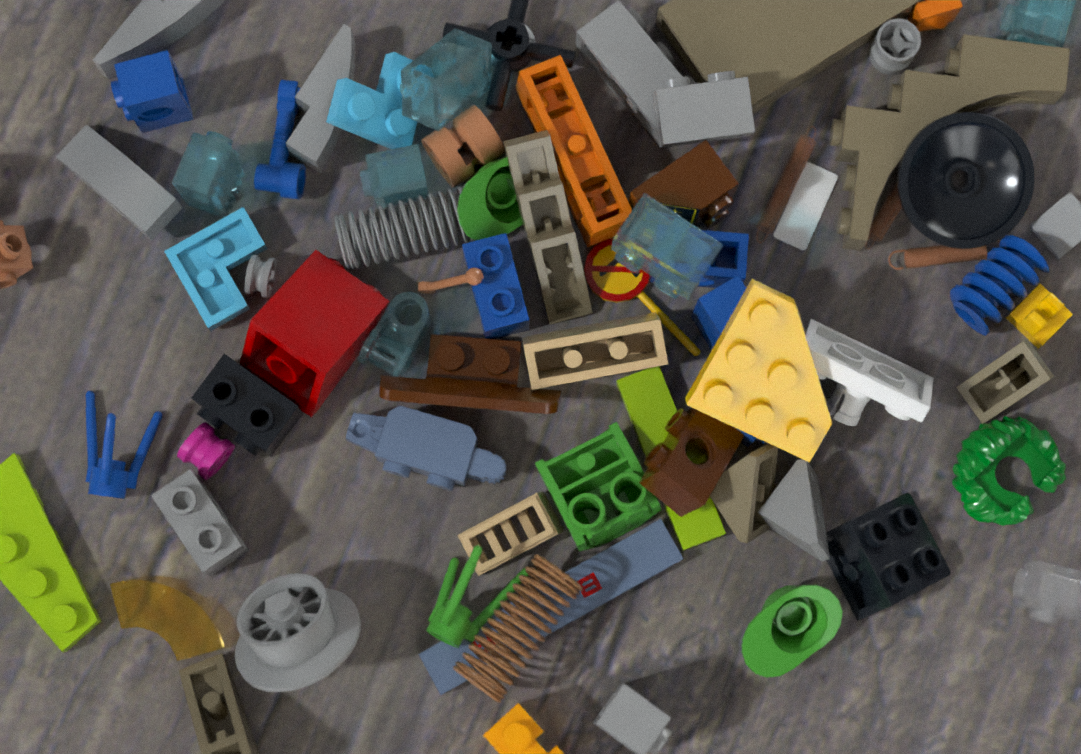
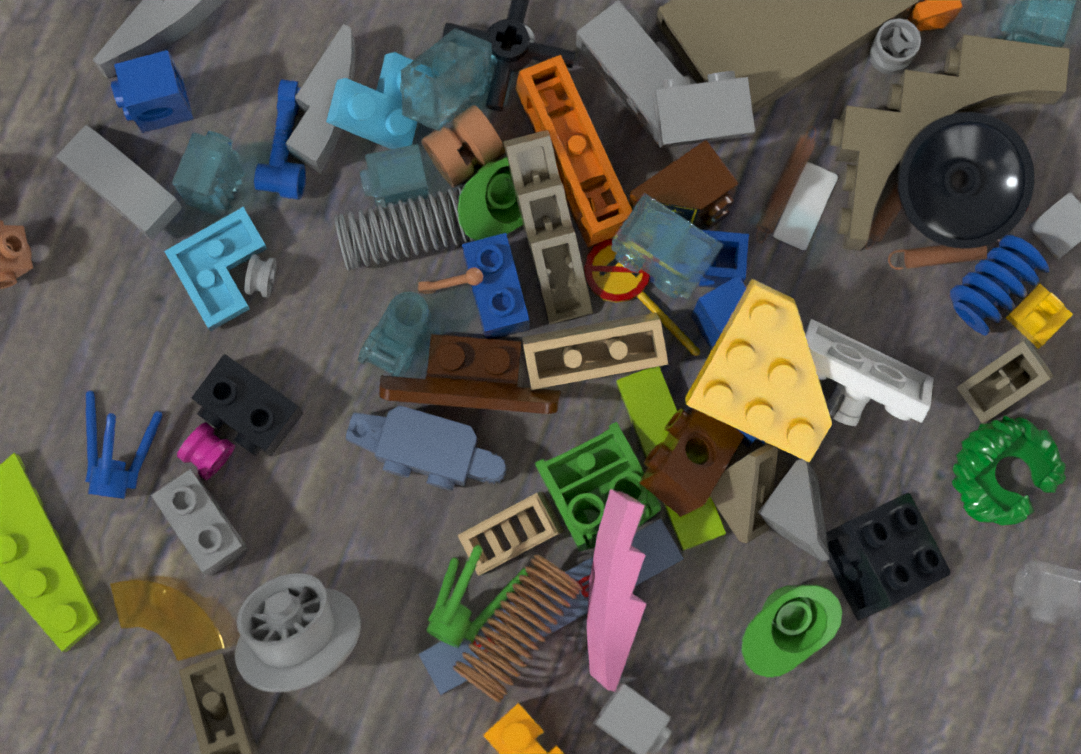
red slope [239,250,390,418] -> none
none -> bright pink slope [587,489,646,692]

